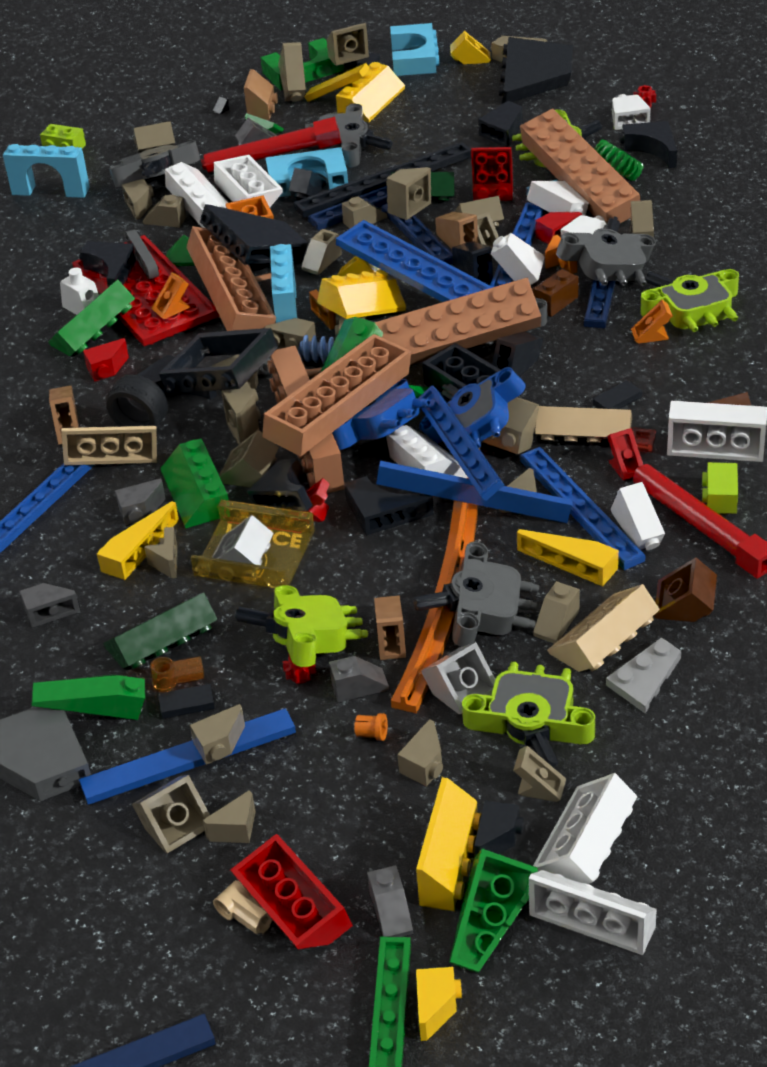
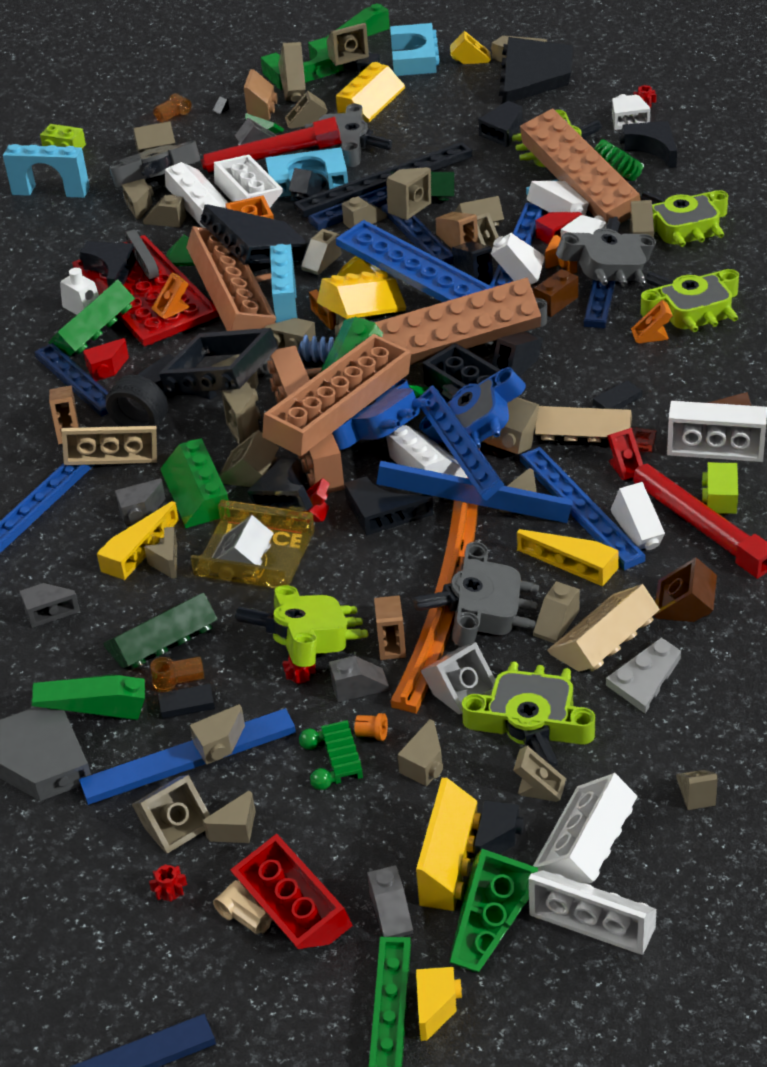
yellow tile [304,63,369,102] -> none
red slope [471,147,513,201] -> none
none -> dark blue tile [34,343,109,417]
none -> red gear [149,864,187,902]
none -> clear orange piece [153,93,192,123]
none -> dark tan slope [285,91,328,129]
none -> green gear [299,720,363,790]
none -> green wedge [325,4,390,40]
none -> lime piece [640,190,728,247]
none -> dark tan slope [676,770,718,810]

